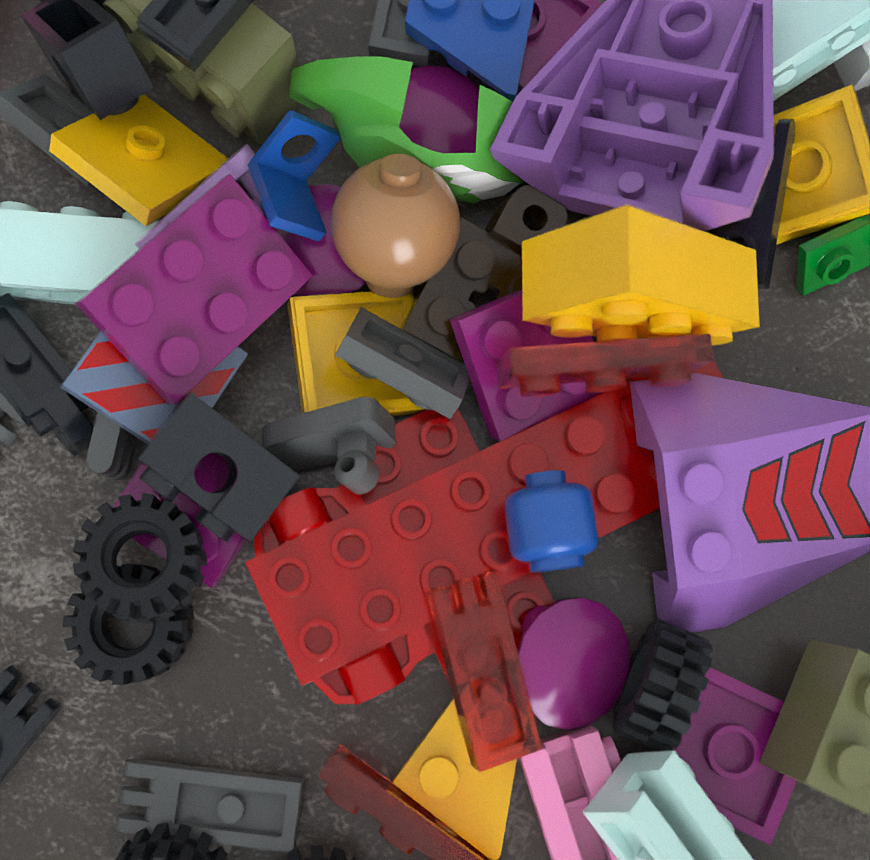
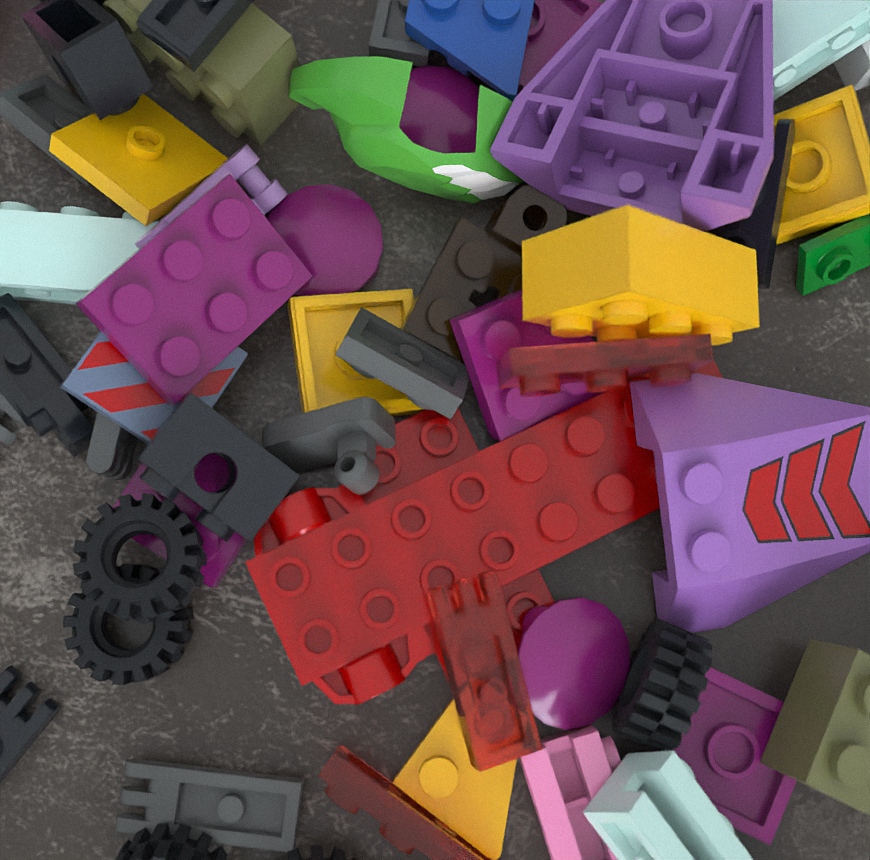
blue bracket [247,110,341,242] -> none
medium nougat brick [331,154,461,298] -> none
blue head [504,470,599,572] -> none

